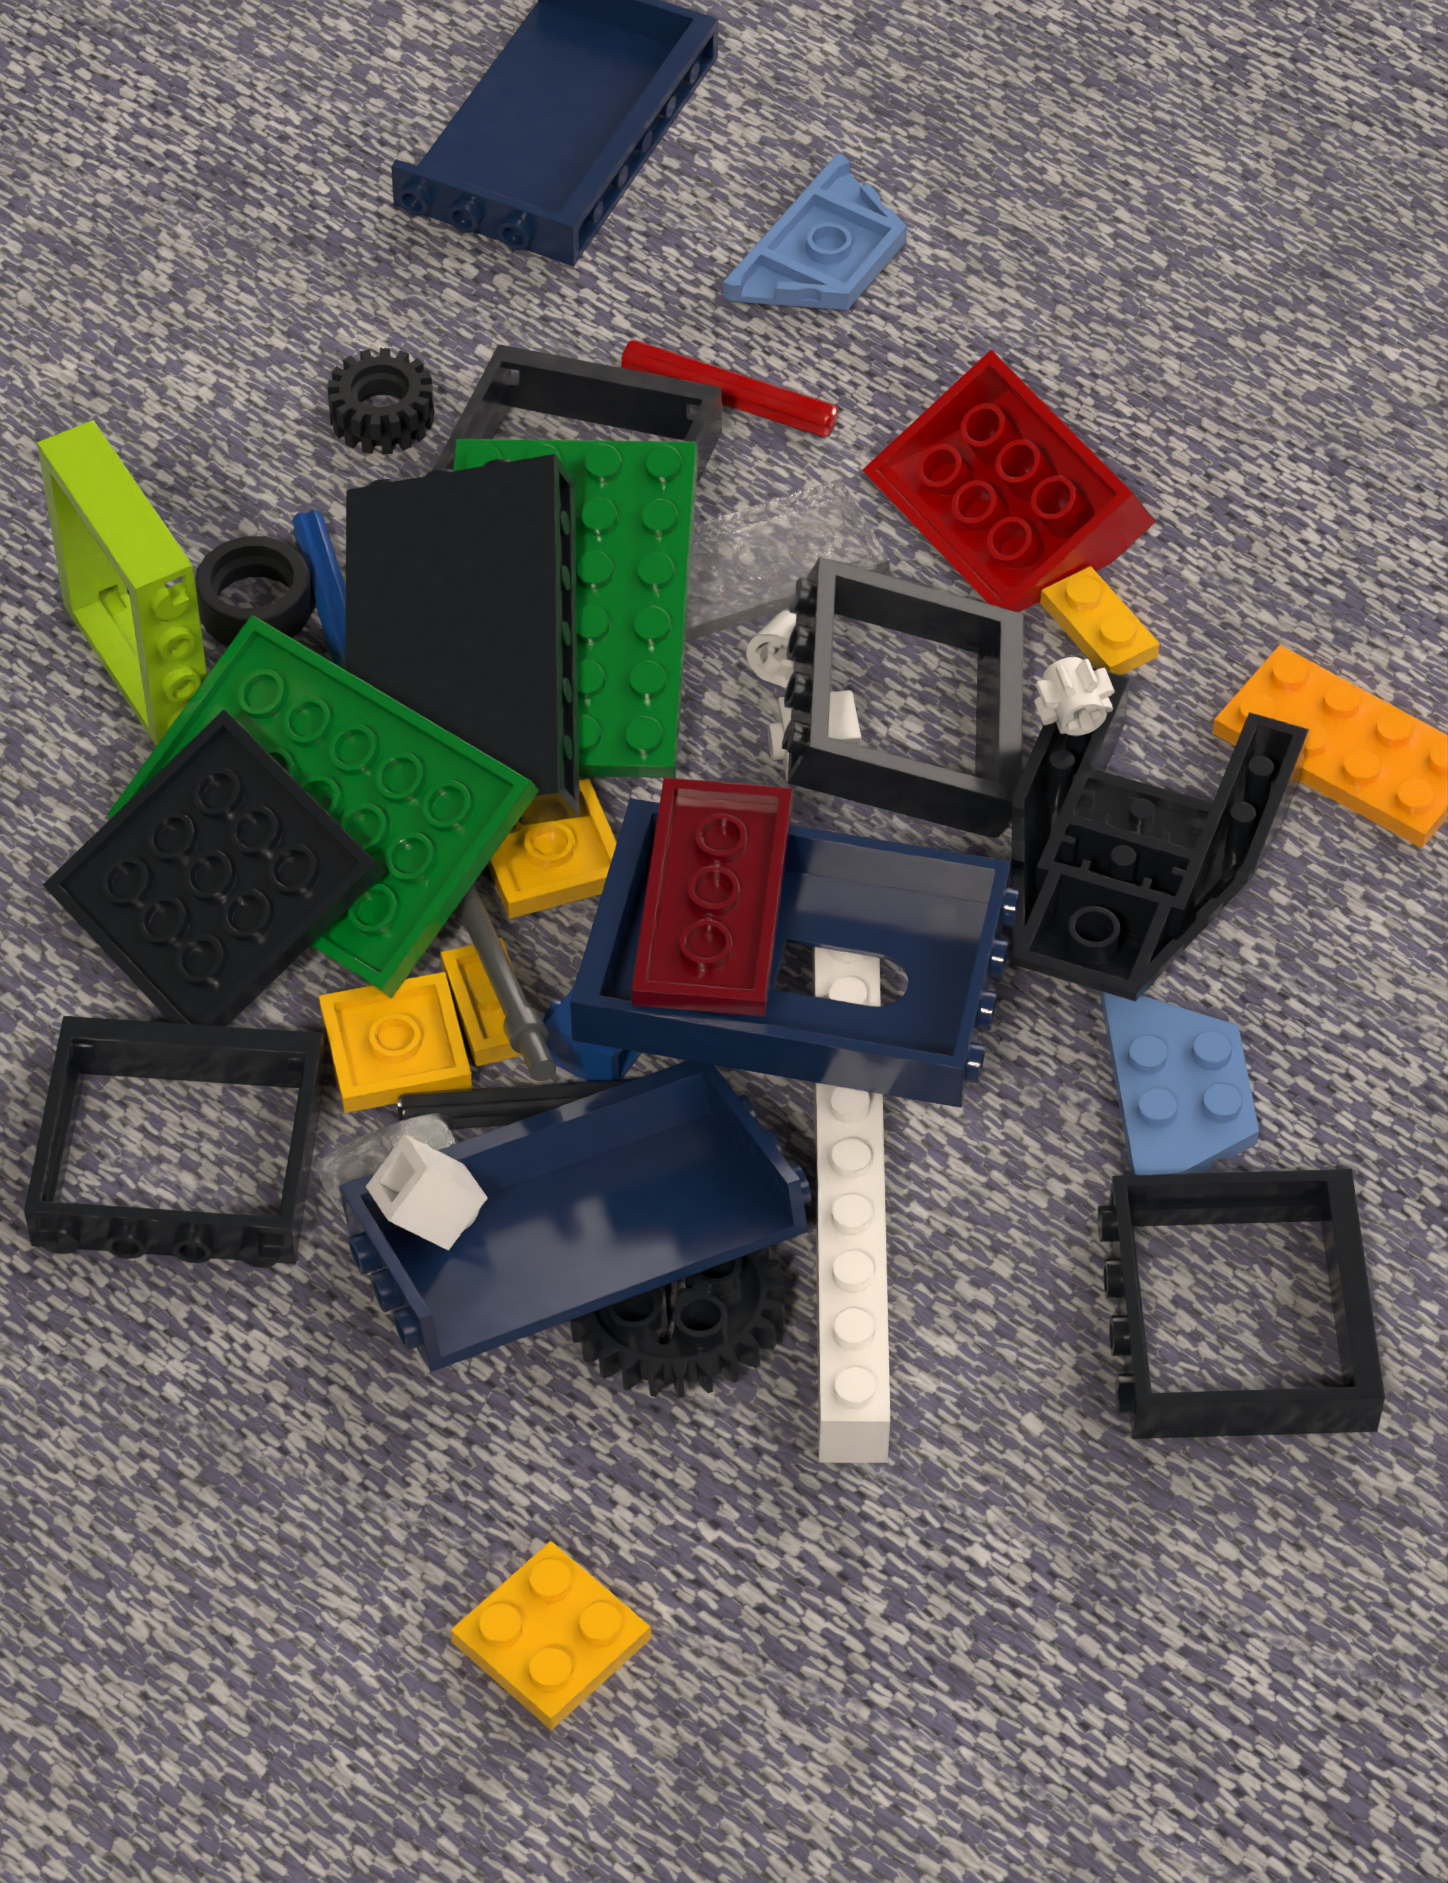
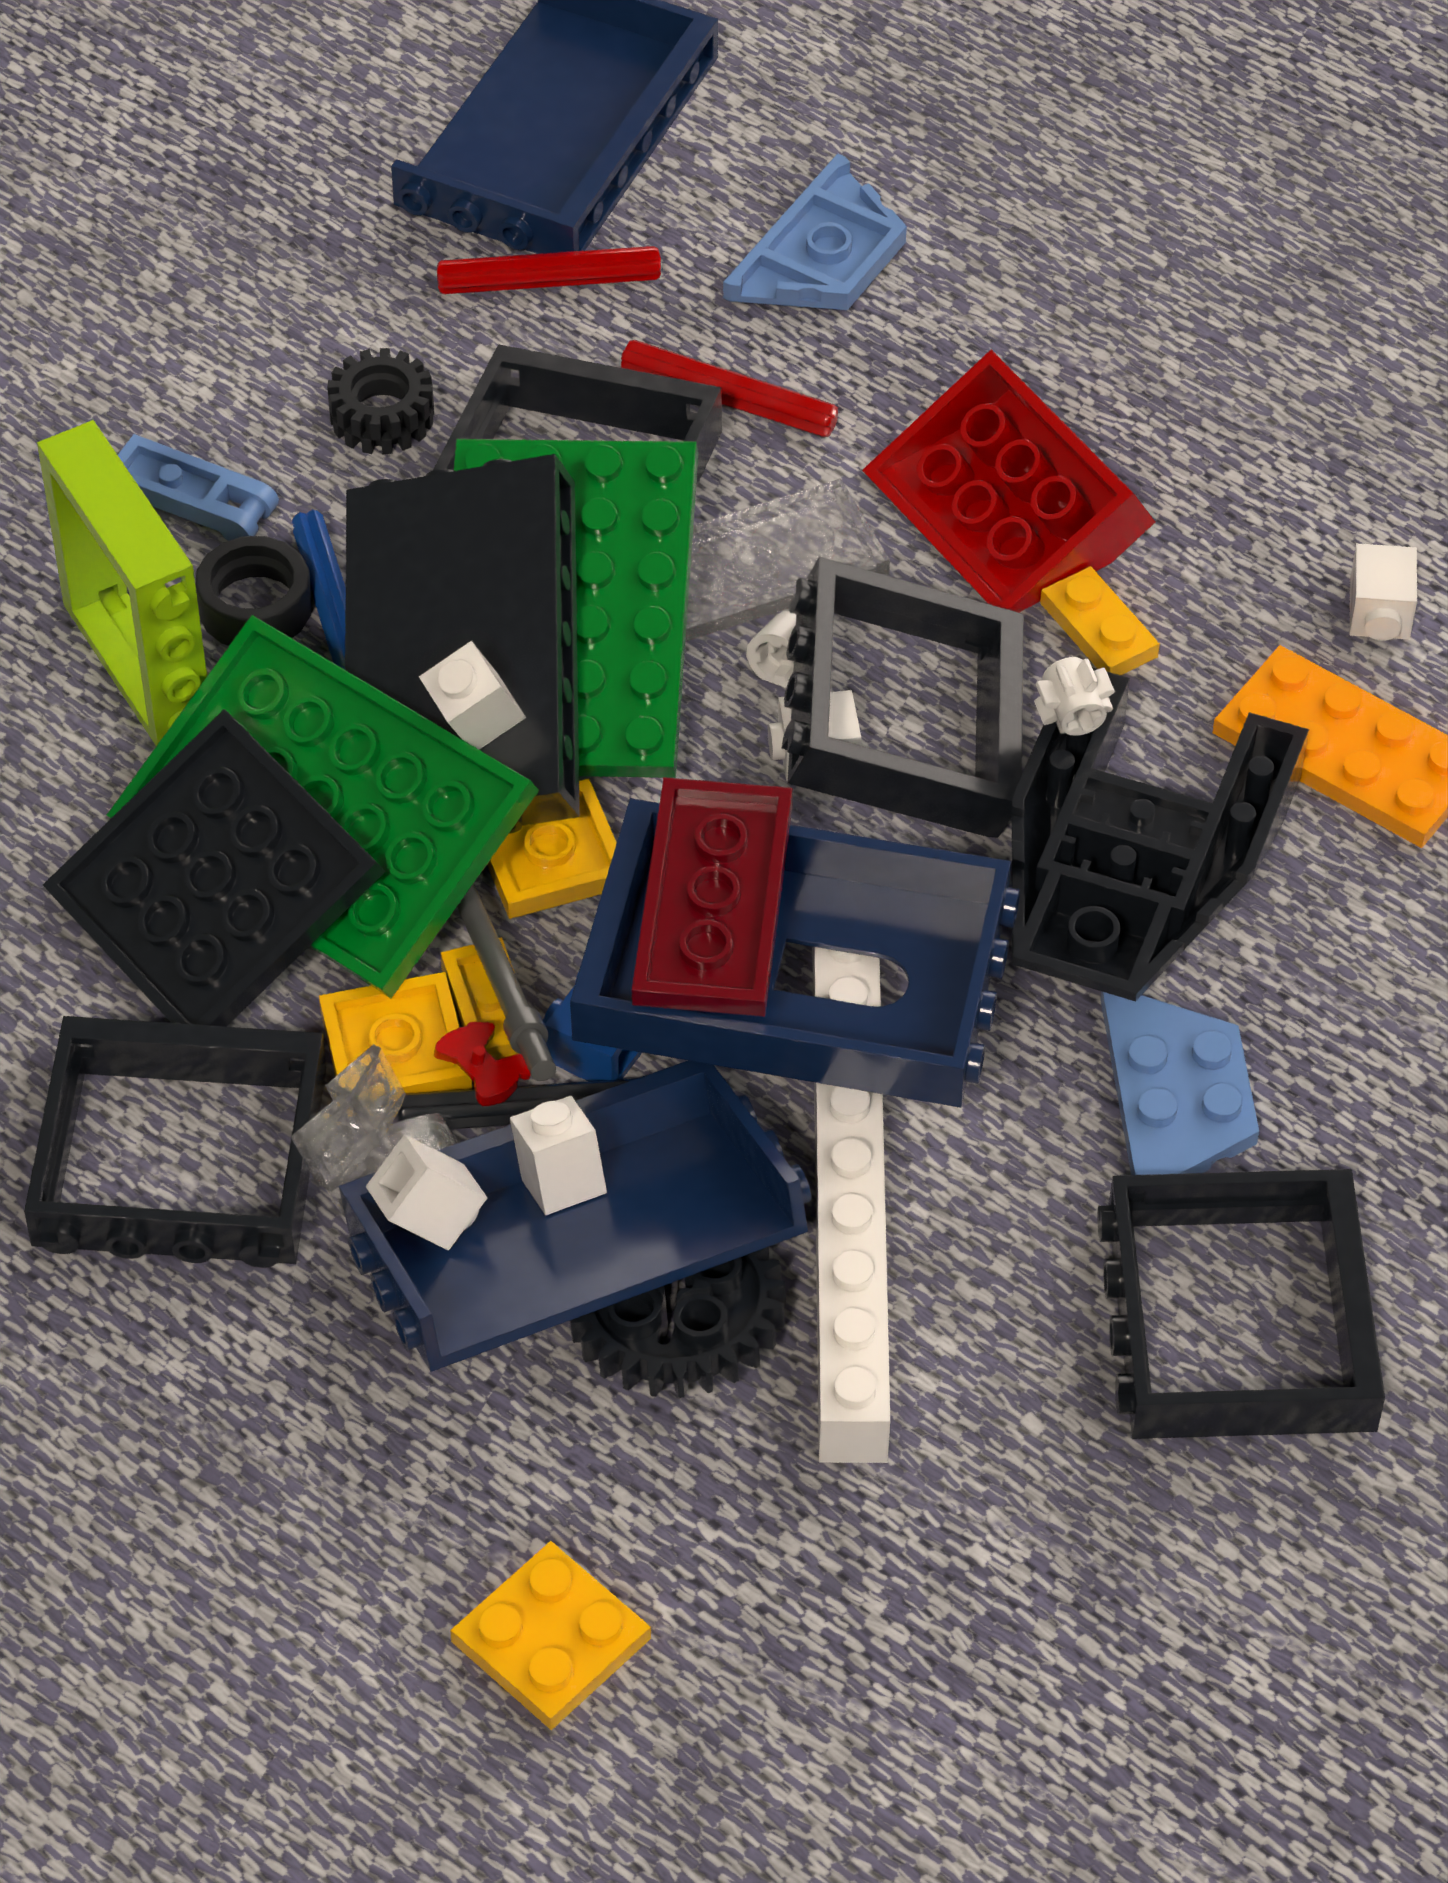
none -> medium blue plate [118,434,279,541]
none -> clear slope [291,1044,406,1192]
none -> white brick [419,641,526,750]
none -> red piece [434,1022,531,1106]
none -> red axle [436,246,661,294]
none -> white brick [510,1096,607,1216]
none -> white brick [1349,543,1417,641]

